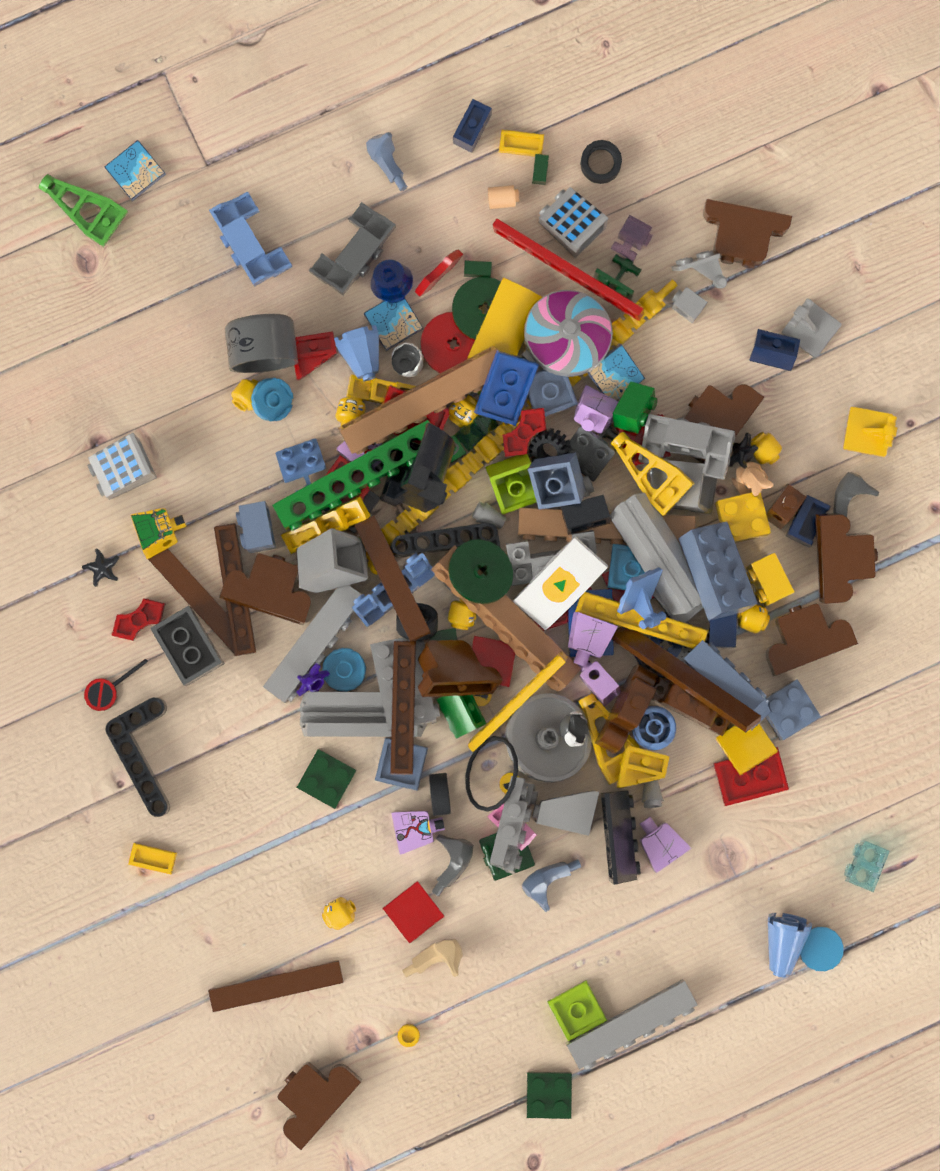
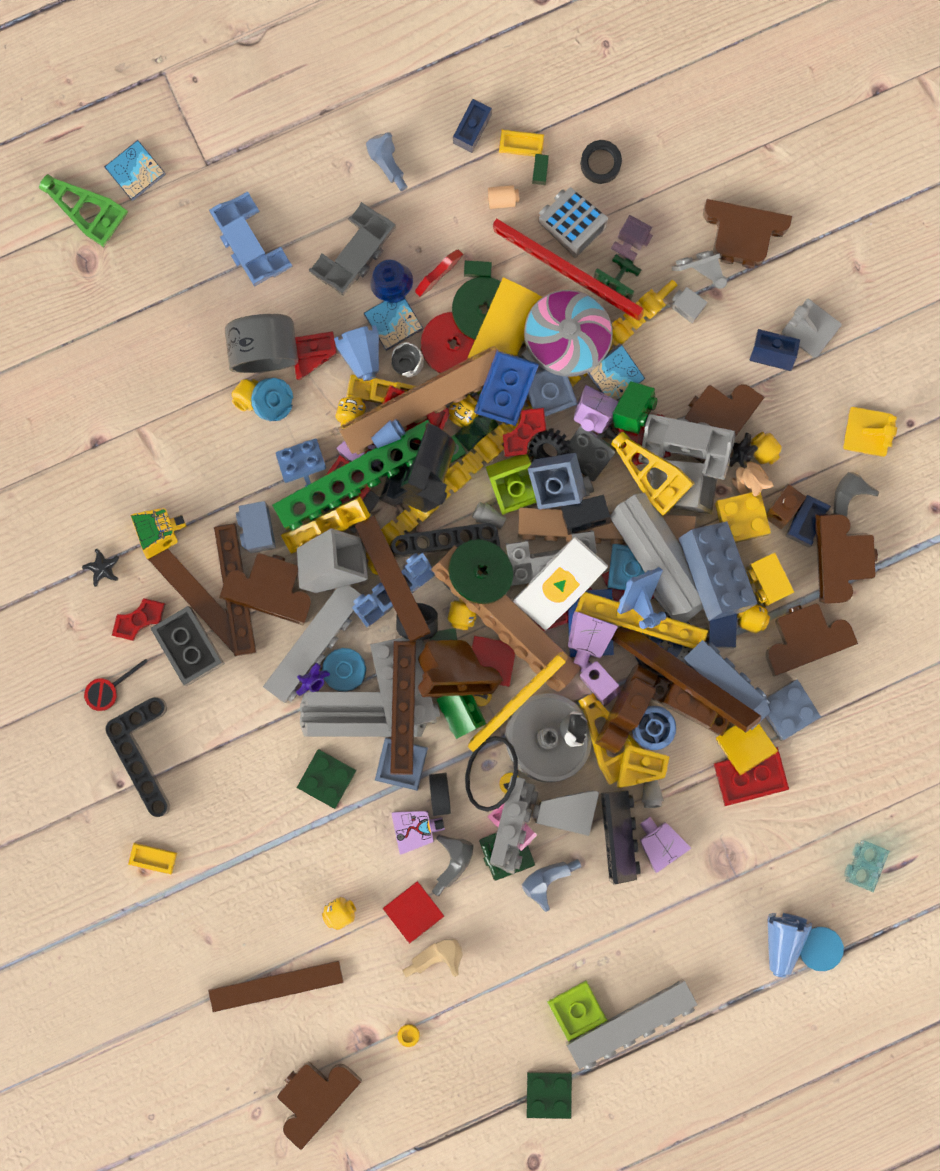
slope [87,433,157,500] -> none
none -> medium blue cone [371,419,406,449]

